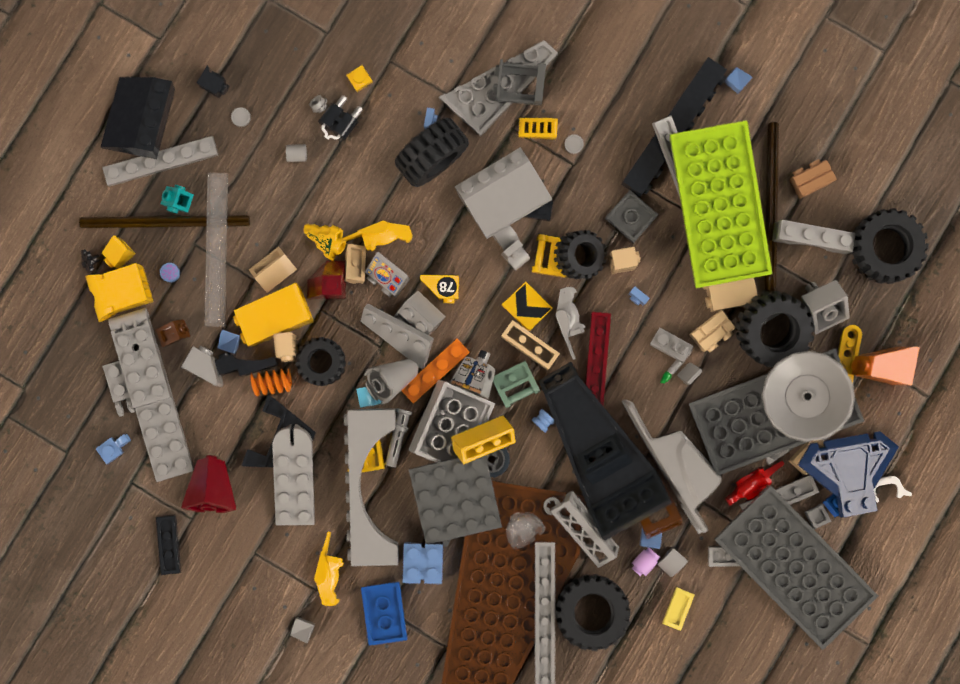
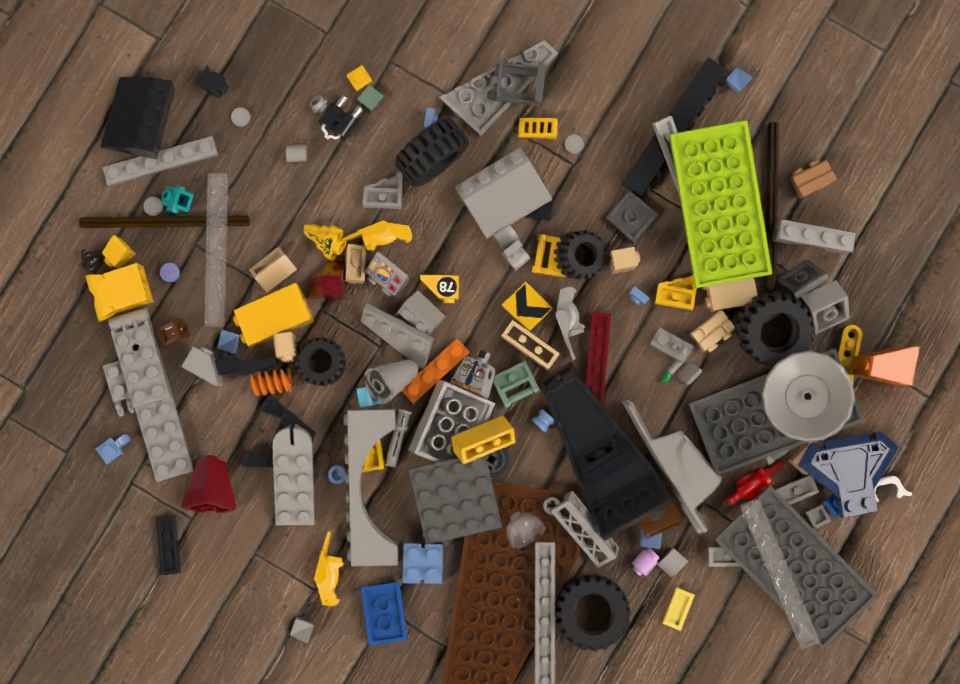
black tyre [850,208,929,284] -> none
none -> light grey piece [144,197,163,216]
none -> medium blue tile [328,465,347,484]
none -> sand green tile [357,85,384,112]
none -> light grey wing [363,172,403,209]
none -> yellow wing [655,275,697,311]
none -> clear plate [740,499,820,650]
none -> dark grey tile [777,259,829,299]

